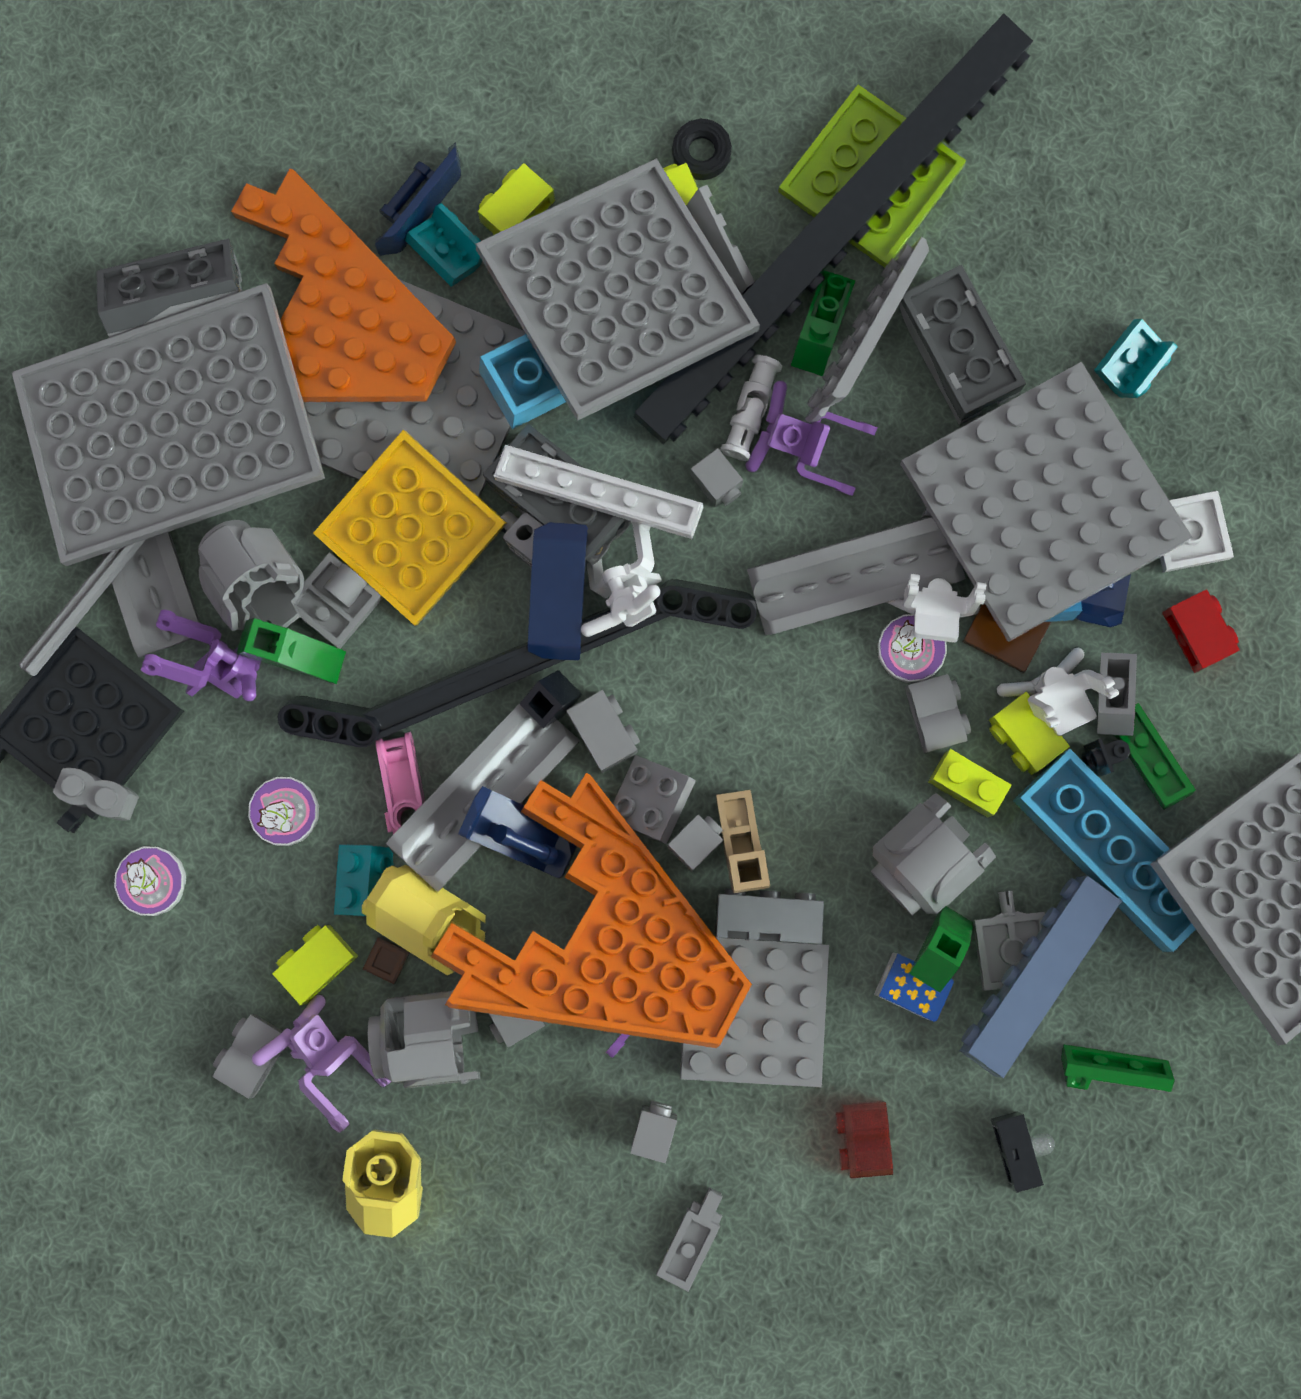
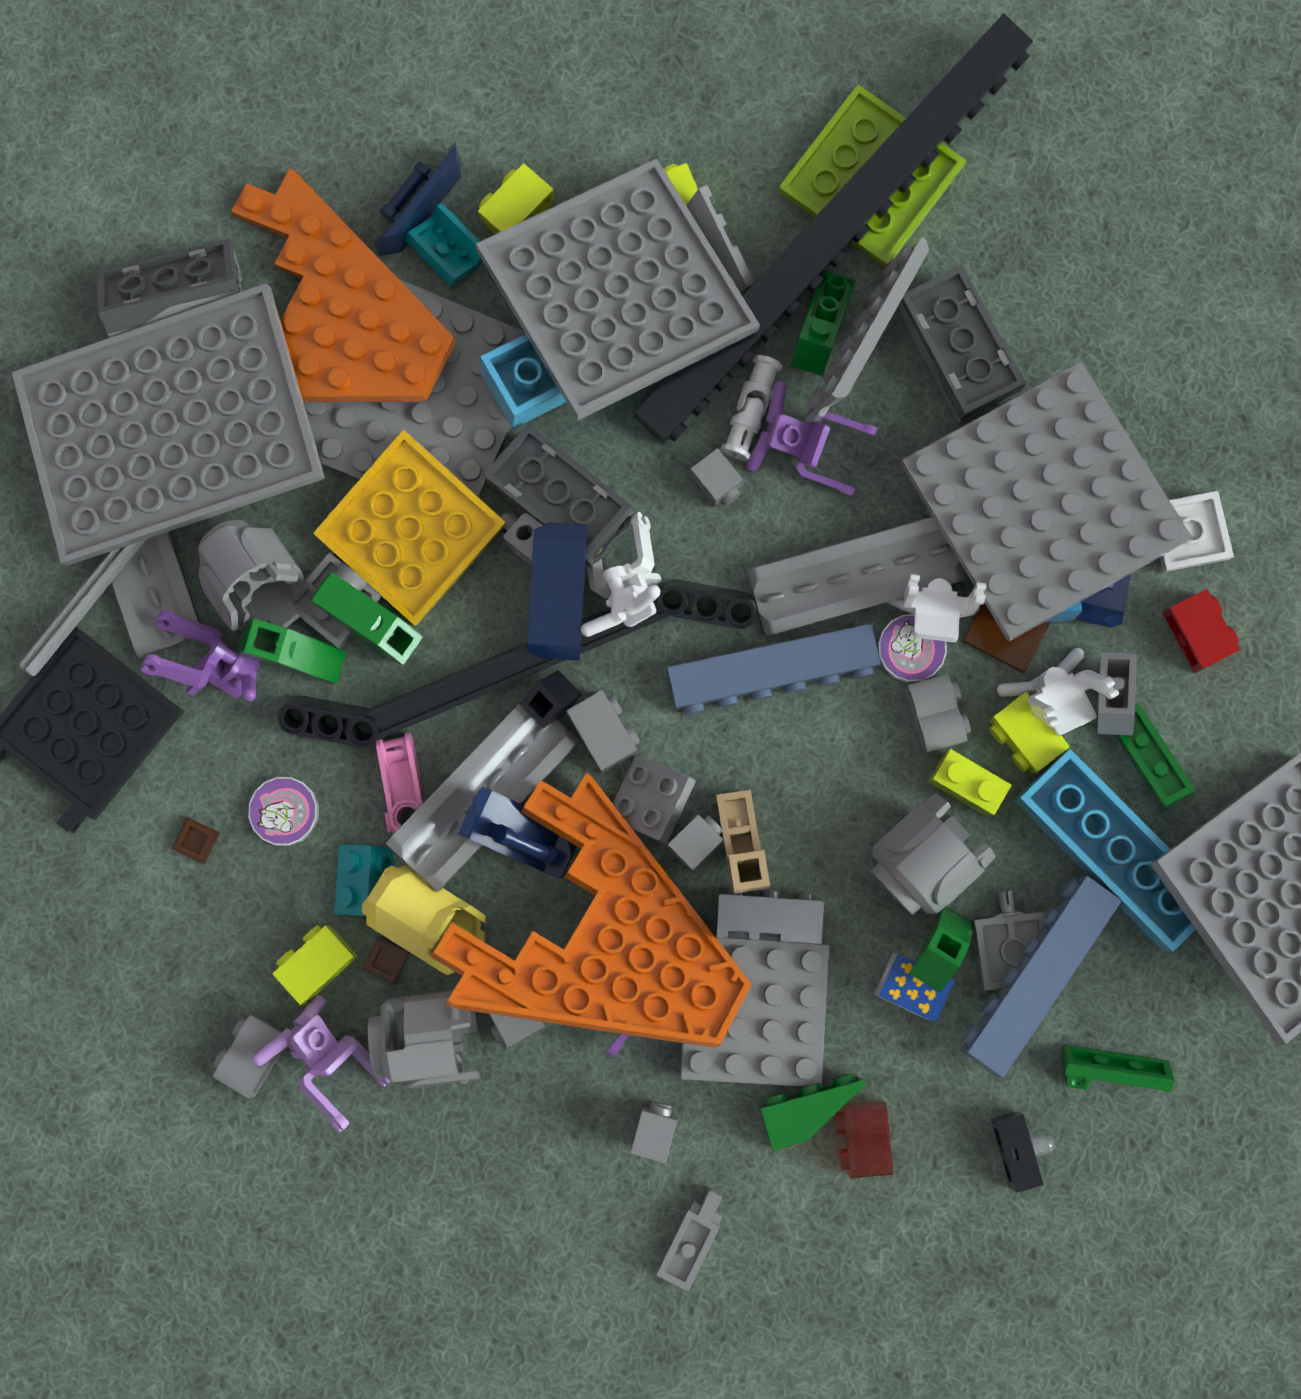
light grey brick [53,768,139,821] -> none
tile [114,847,186,916] -> none
light yellow brick [342,1130,423,1238] -> none
white tile [494,445,703,539] -> none
black tyre [672,118,732,180] -> none
black hinge [1082,738,1130,777] -> none
teal bracket [1094,319,1178,398] -> none
none -> reddish brown tile [172,817,220,864]
none -> green slope [310,572,423,665]
none -> sand blue brick [667,624,881,715]
none -> green slope [759,1073,866,1151]

